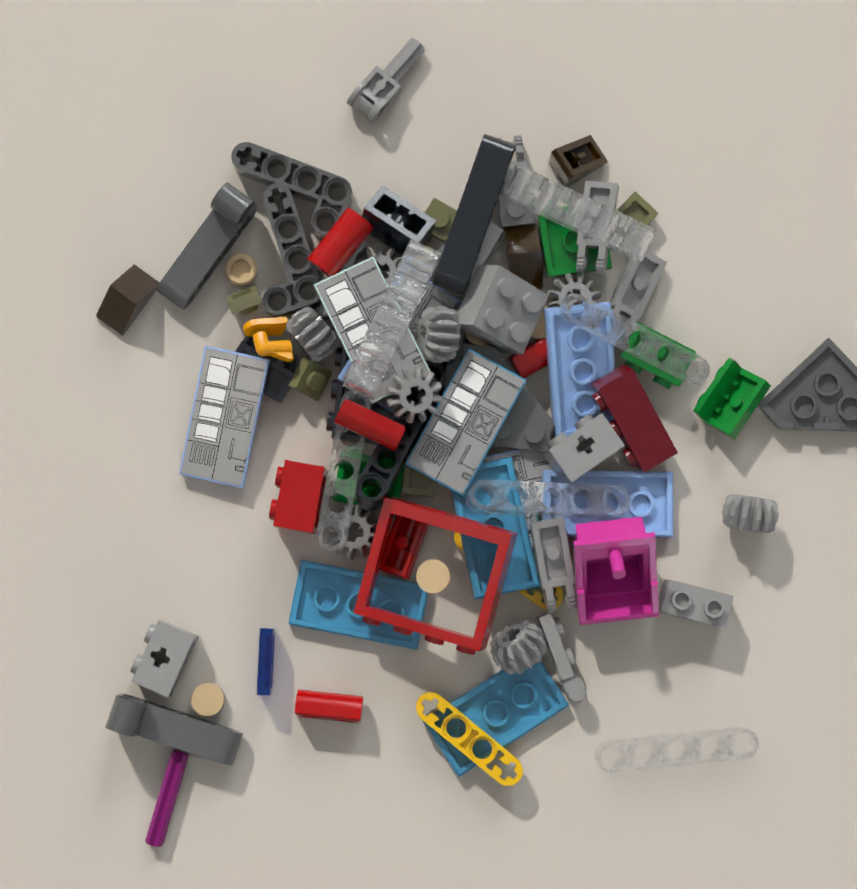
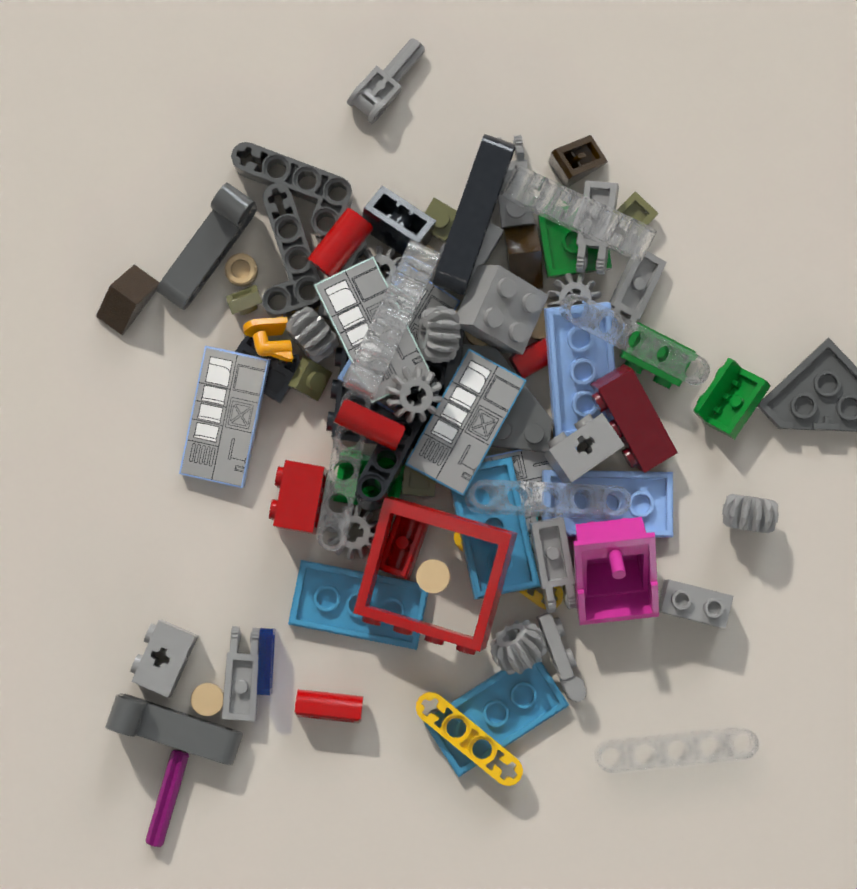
none -> light grey hinge [222,626,261,721]

